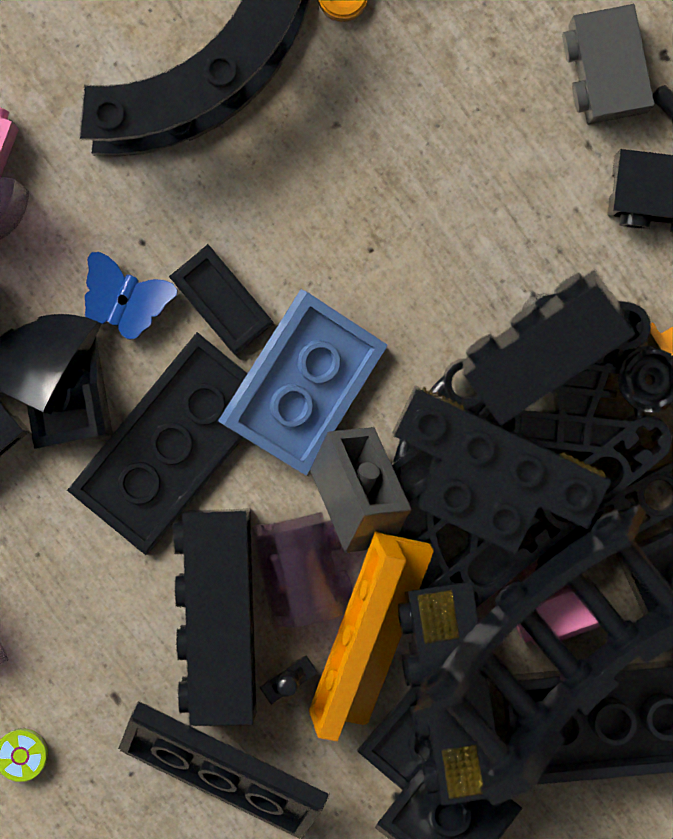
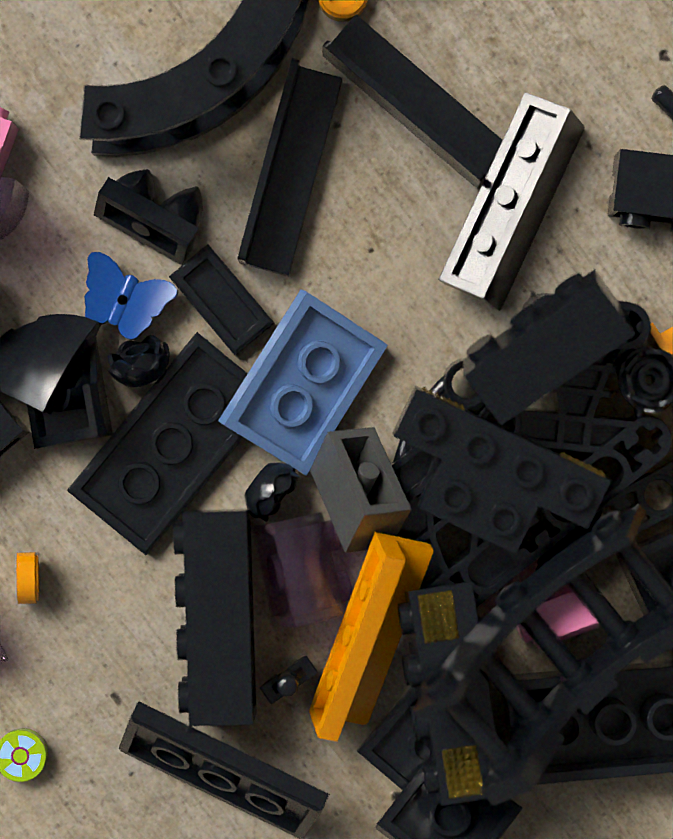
dark grey brick [562,4,654,125] -> none
none -> light orange tile [16,552,39,604]
none -> black tile [94,169,203,265]
none -> black plate [107,335,170,388]
none -> black panel [237,58,342,277]
none -> black plate [244,462,300,522]
none -> black panel [322,14,503,188]
none -> panel [438,92,585,311]

